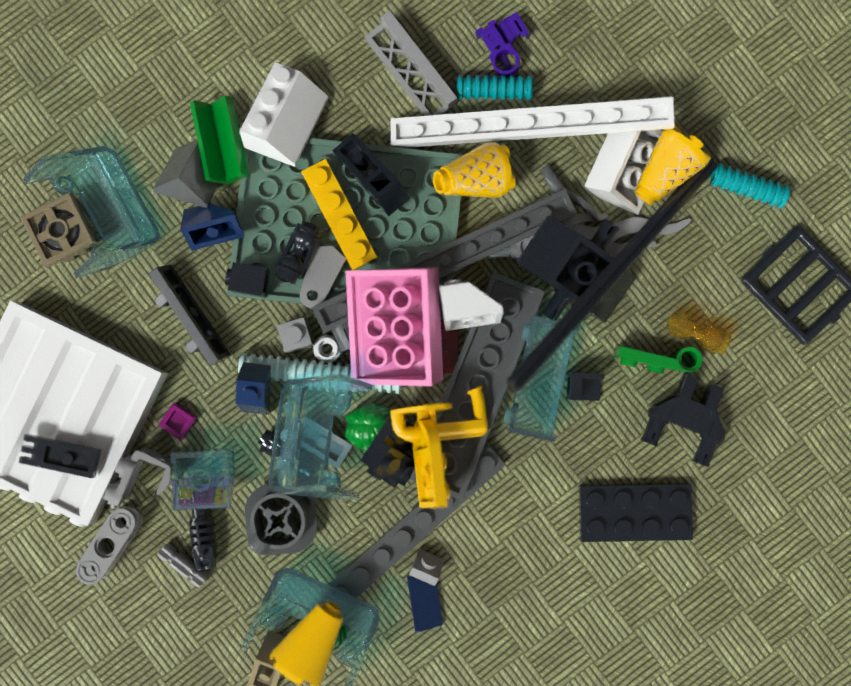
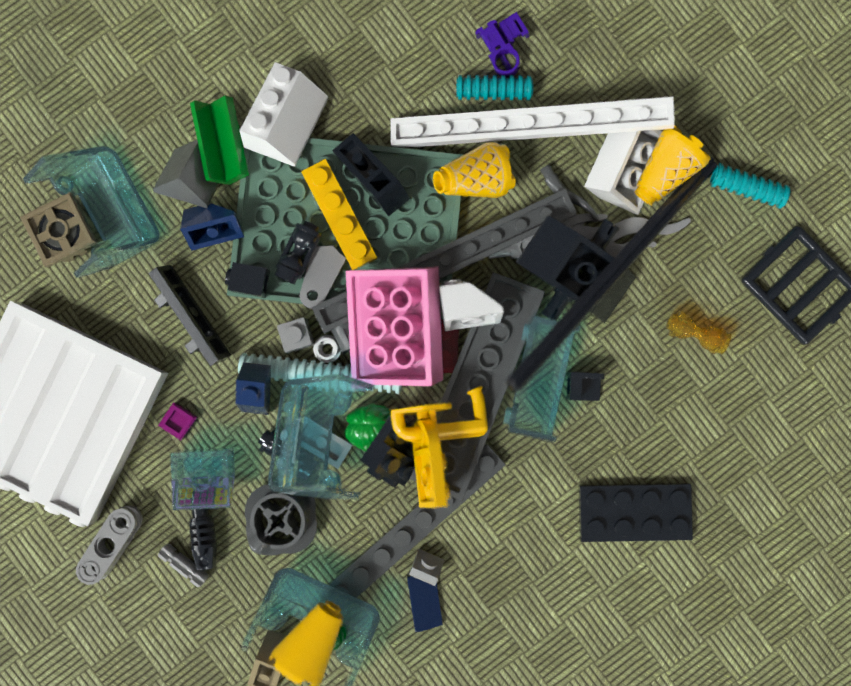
black hinge [19,434,102,479] -> none
light grey piece [103,447,176,509] -> none
light grey fence [364,10,457,116] -> none
green plate [613,346,703,374] -> none
black connector [640,374,725,467] -> none

